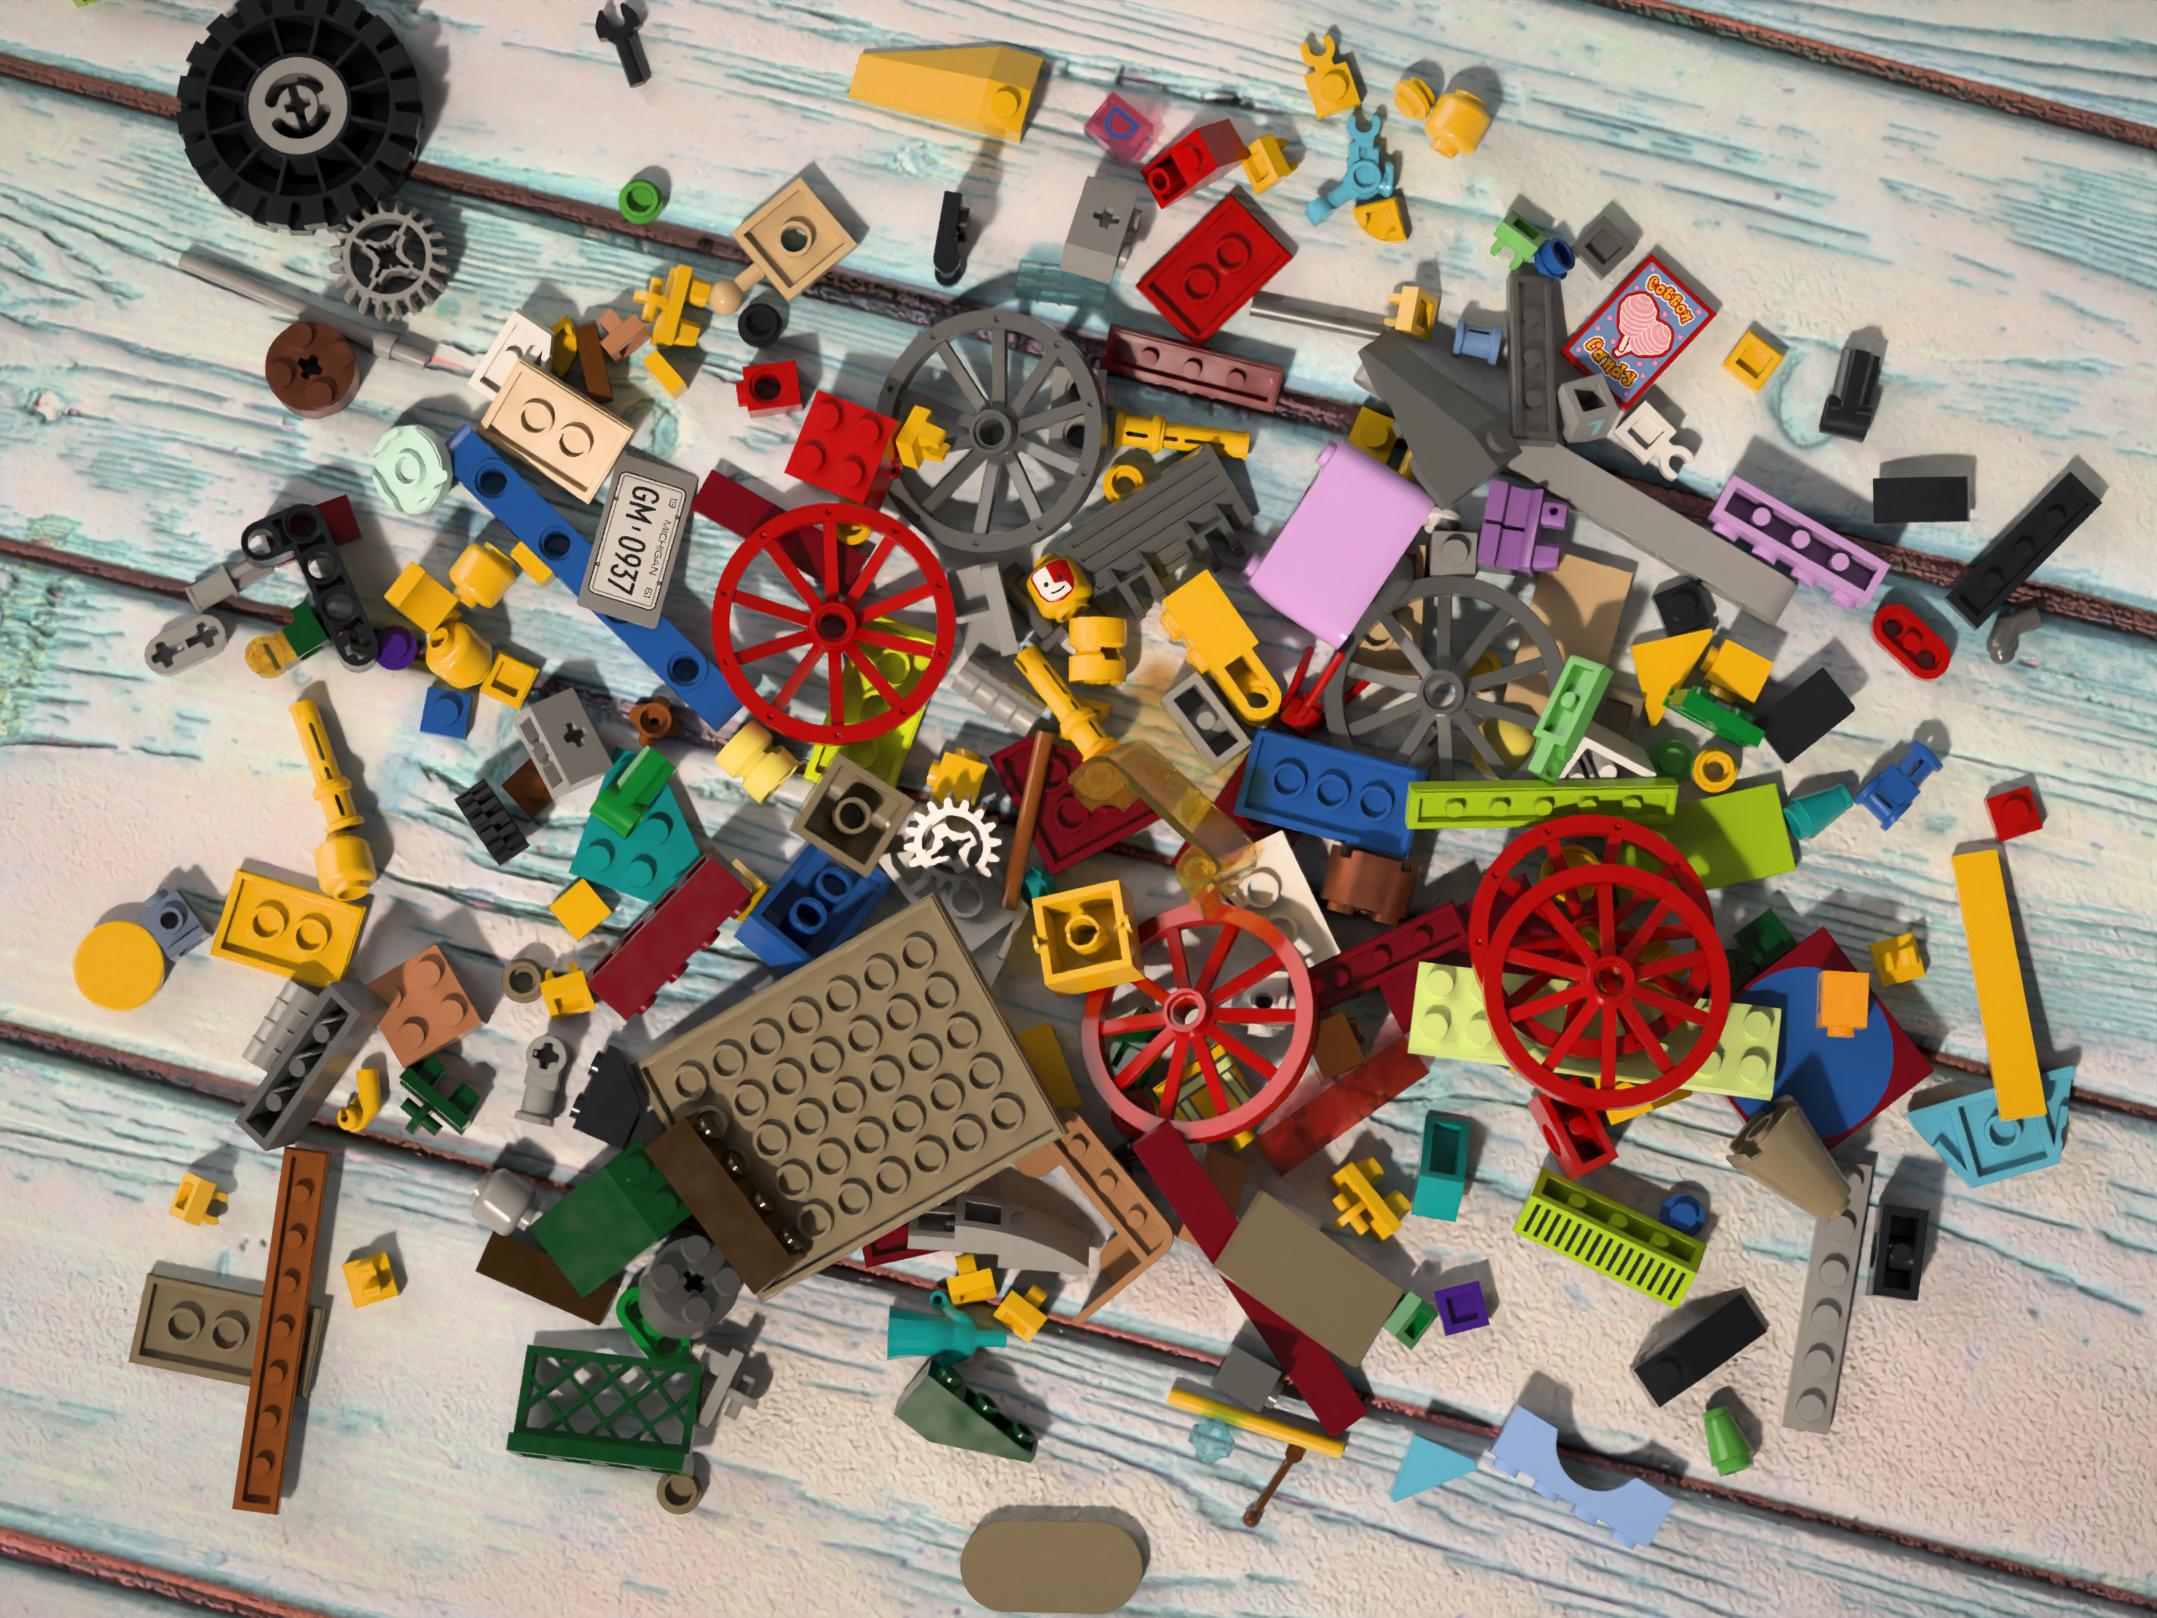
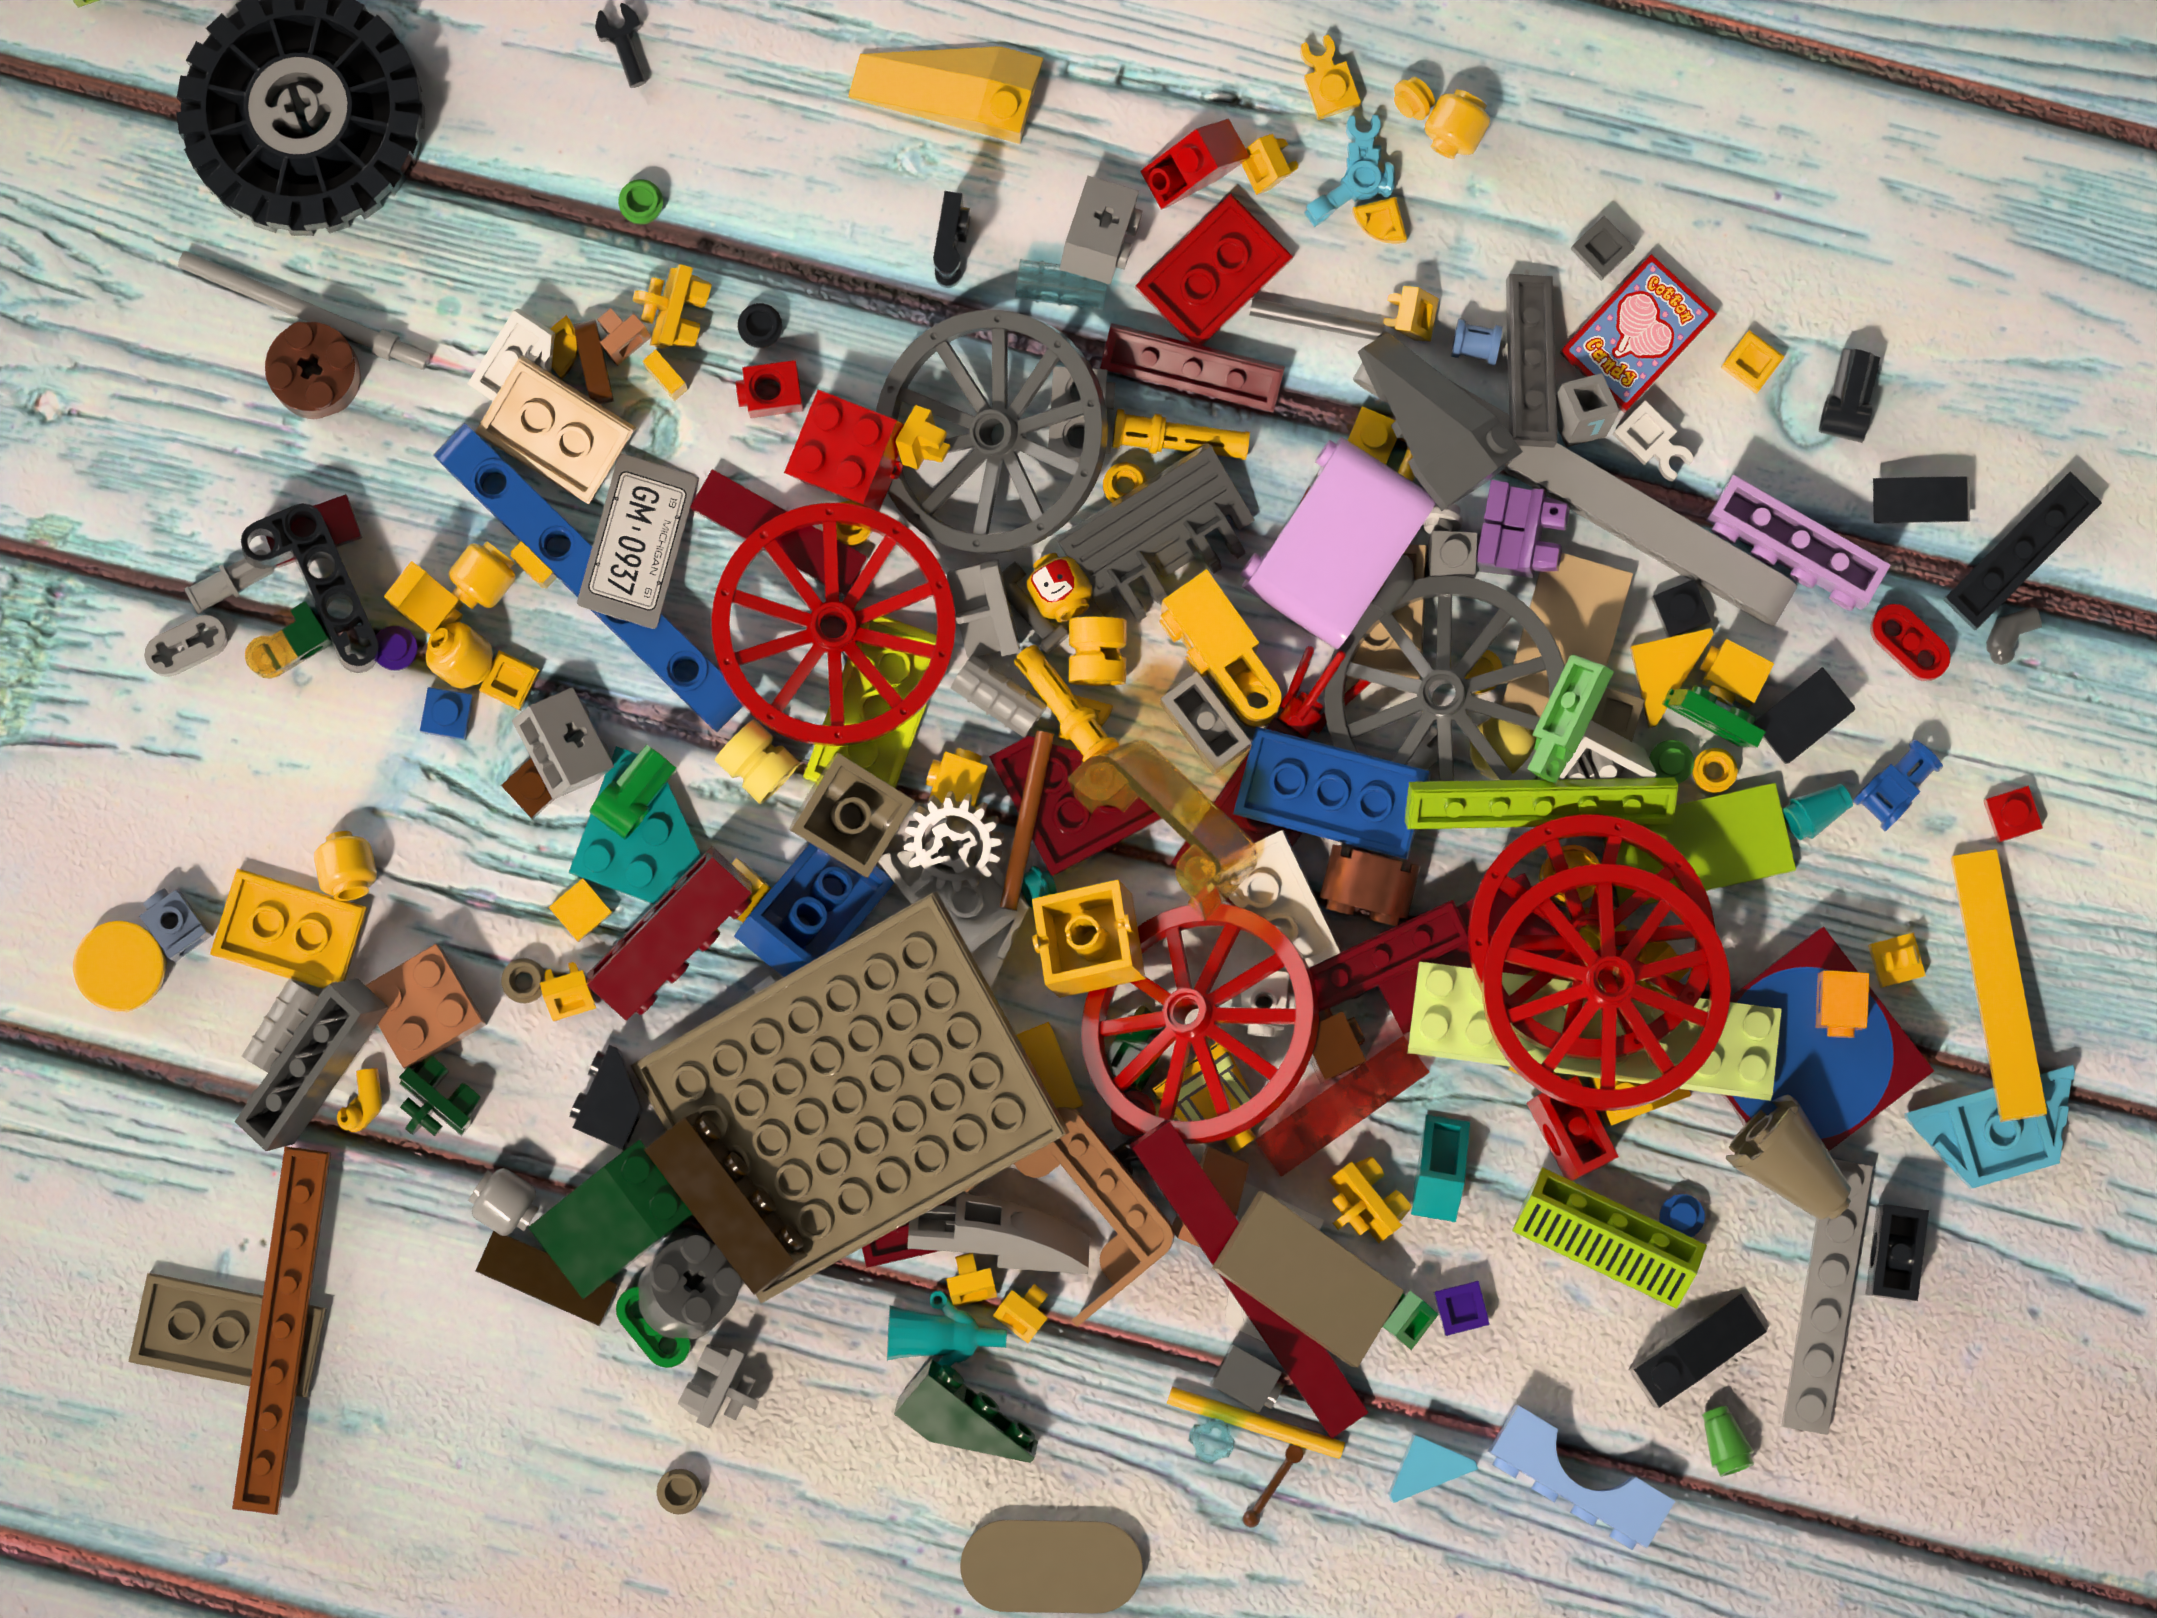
yellow tile [168,1171,228,1227] -> none
yellow pin [289,698,366,836] -> none
light grey gear [329,200,451,321] -> none
yellow tile [342,1251,400,1308] -> none
light aqua tile [372,424,453,514] -> none
black tyre [454,779,530,866] -> none
dark green fence [506,1345,706,1477] -> none
light grey connector [514,1036,572,1127] -> none
dark orange plate [629,696,681,748] -> none
tan plate [708,177,858,315] -> none
clear pink brick [1084,92,1155,168] -> none
bright green tile [1490,210,1549,270] -> none
blue plate [1534,237,1575,280] -> none
dark green plate [1724,908,1797,984] -> none

